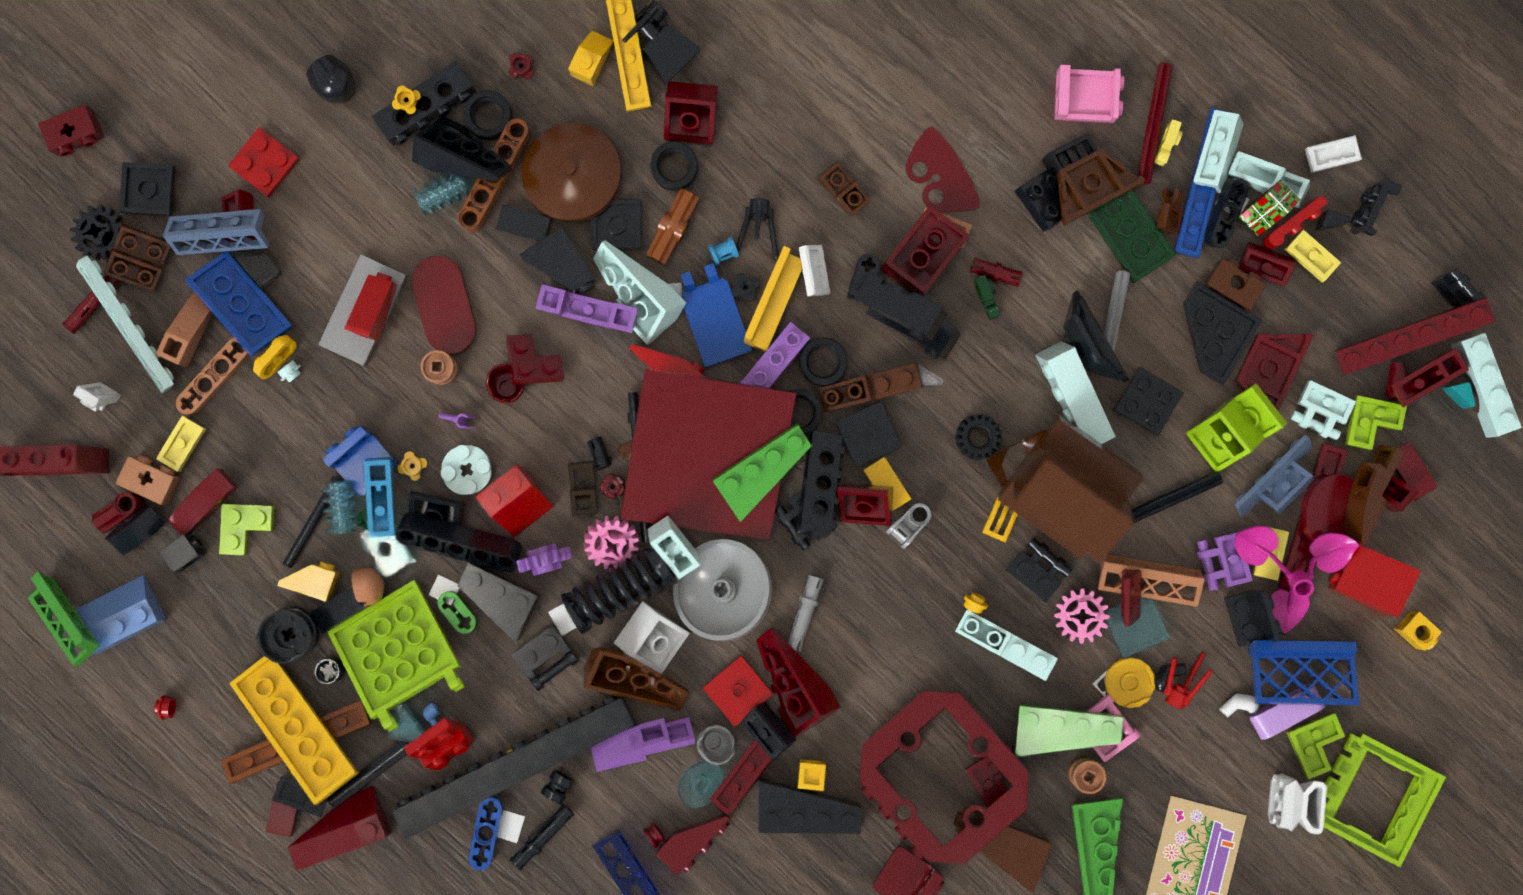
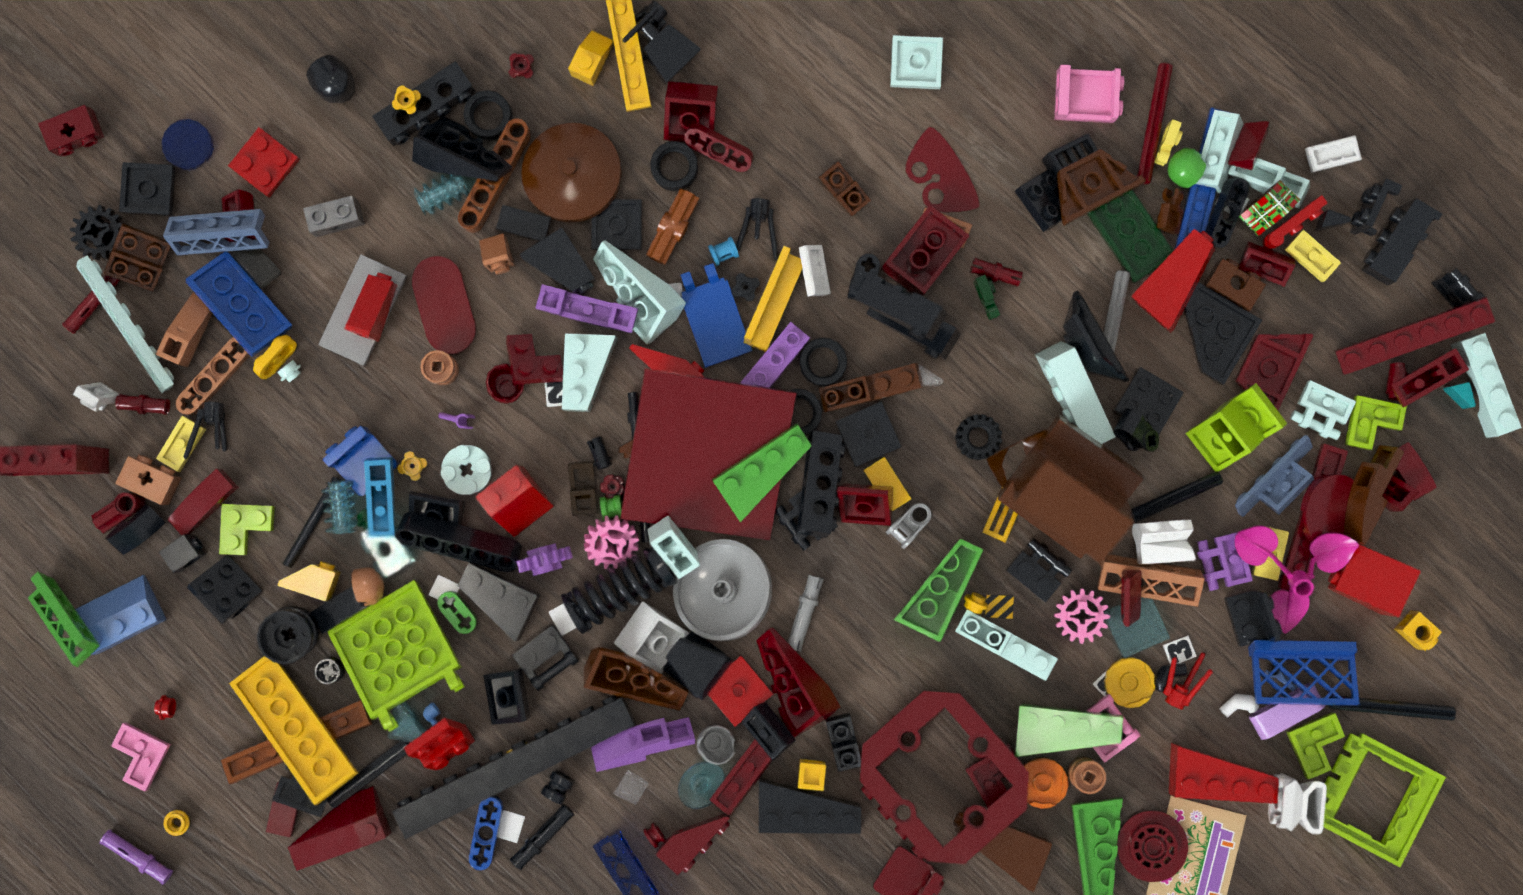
none -> medium lavender pin [100,830,173,885]
none -> bright pink plate [111,722,171,791]
none -> dark red pin [115,394,171,415]
none -> clear blue tile [162,119,214,170]
none -> yellow plate [164,810,190,836]
none -> black plant [183,402,227,459]
none -> black plate [187,555,262,624]
none -> flat silver brick [303,196,365,237]
none -> nougat slope [479,234,515,275]
none -> black slope [483,668,531,725]
none -> black sticker [545,381,563,407]
none -> light aqua wedge [562,334,618,412]
none -> bright green wheel [600,494,622,522]
none -> clear slope [613,770,649,805]
none -> black piece [663,631,732,700]
none -> dark red beam [684,123,753,172]
none -> black slope [825,713,861,772]
none -> light aqua plate [890,35,943,89]
none -> bright green wedge [894,539,984,642]
none -> sticker [985,595,1014,619]
none -> orange tile [1024,757,1069,809]
none -> black piece [1113,408,1159,452]
none -> dark red wheel [1117,811,1188,882]
none -> red slope [1131,229,1215,333]
none -> white piece [1132,519,1196,564]
none -> sticker [1163,636,1197,664]
none -> bright green hair [1167,148,1206,188]
none -> red wedge [1169,743,1279,804]
none -> dark red slope [1228,121,1270,170]
none -> medium blue hand [1265,663,1296,692]
none -> black axle [1329,695,1456,721]
none -> black wedge [1362,198,1442,286]

